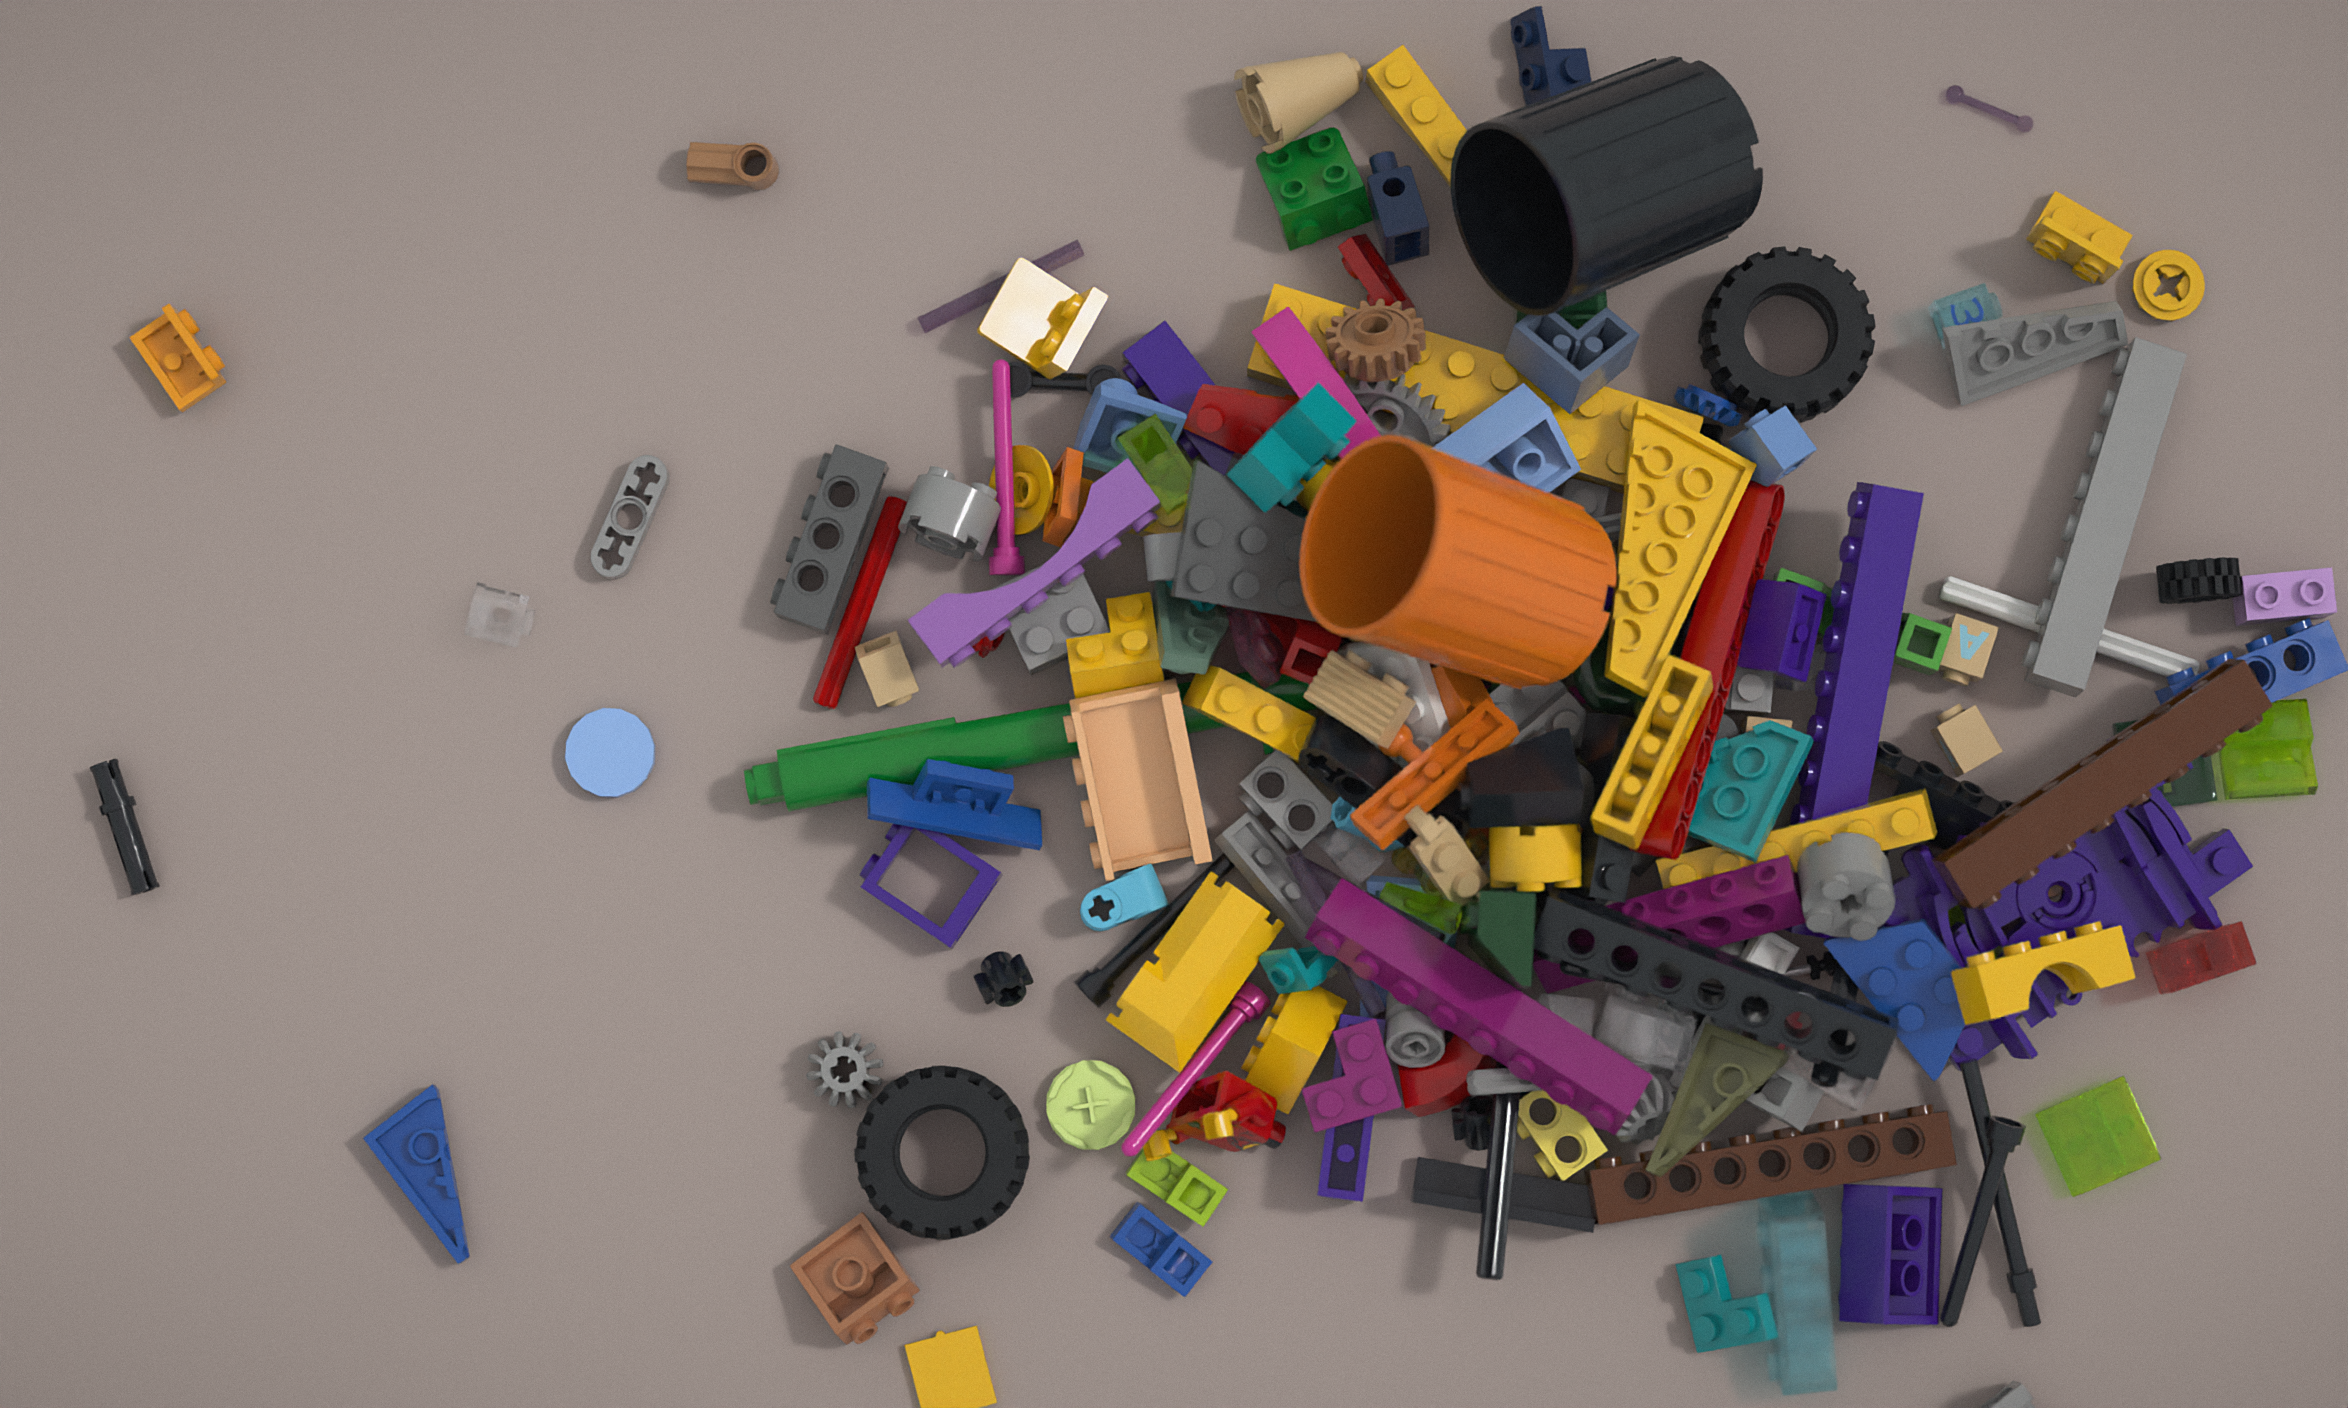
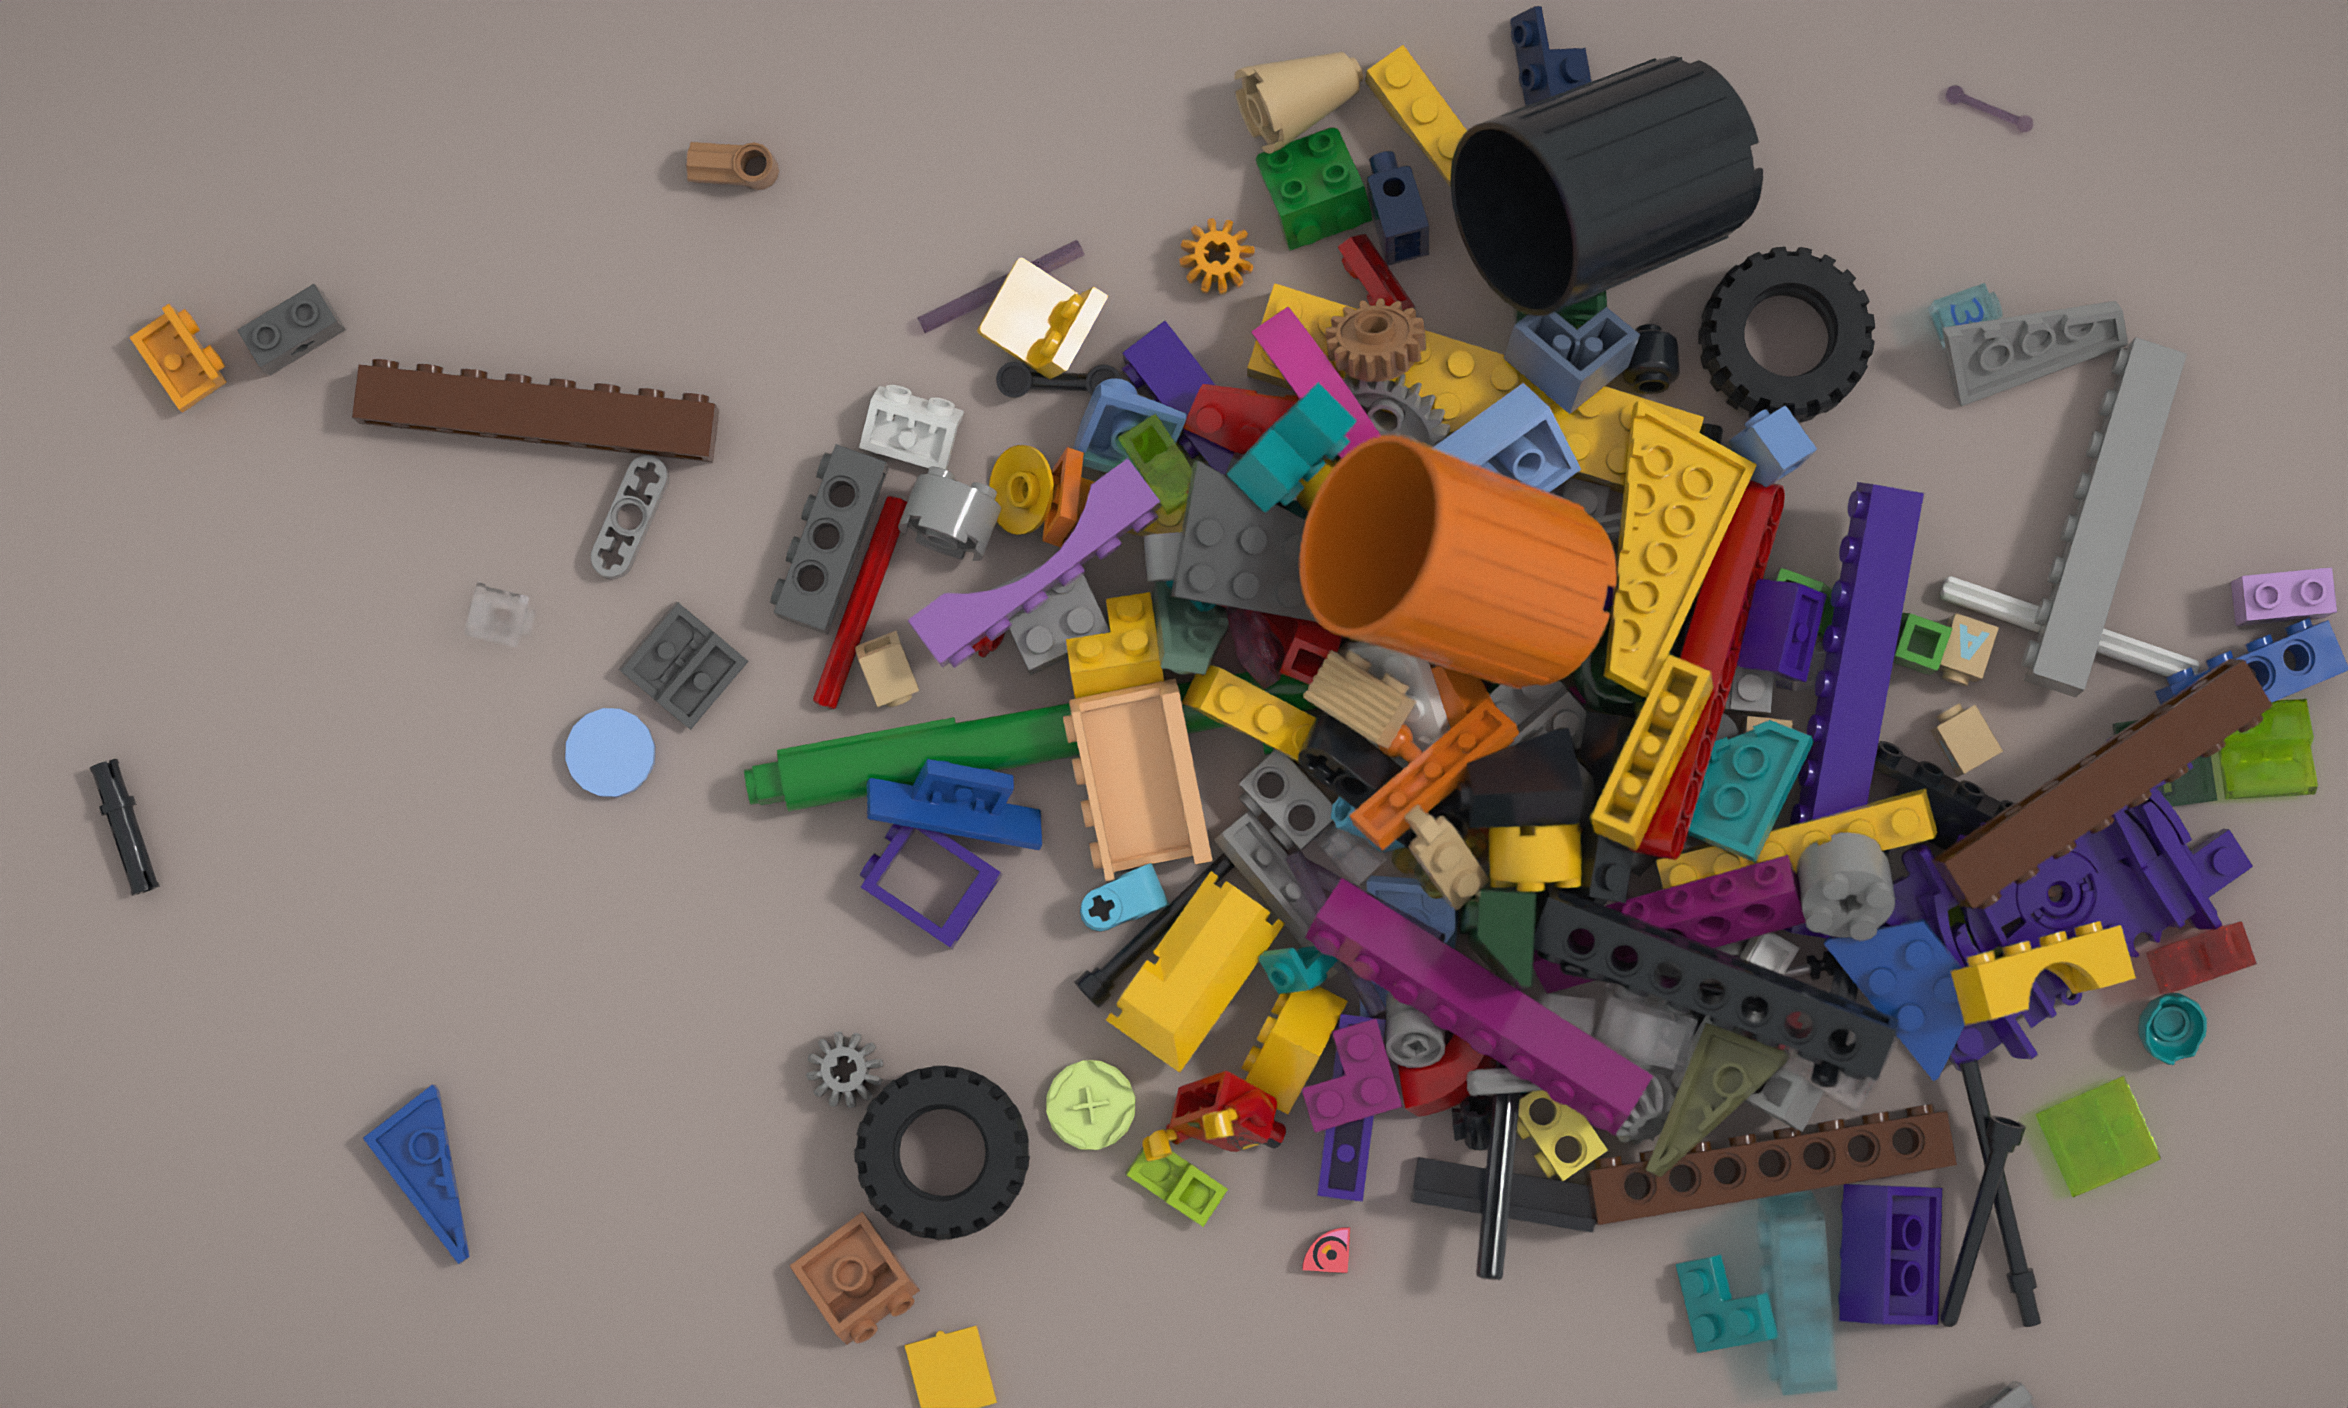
black gear [973,951,1034,1007] -> none
dark pink piece [989,359,1025,576] -> none
blue slope [1109,1201,1213,1297] -> none
dark pink piece [1121,981,1271,1157] -> none
clear neon green tile [1379,882,1462,935] -> none
blue gear [1674,384,1743,427] -> none
yellow bracket [2026,191,2133,284] -> none
yellow gear [2131,250,2205,322] -> none
black tyre [2156,557,2242,604] -> none
none -> dark grey brick [237,284,346,376]
none -> reddish brown brick [352,359,719,463]
none -> dark grey slope [619,601,749,730]
none -> white bracket [859,385,964,470]
none -> light orange gear [1179,218,1255,295]
none -> tile [1302,1227,1350,1273]
none -> black head [1622,324,1680,394]
none -> teal hair [2138,993,2207,1065]

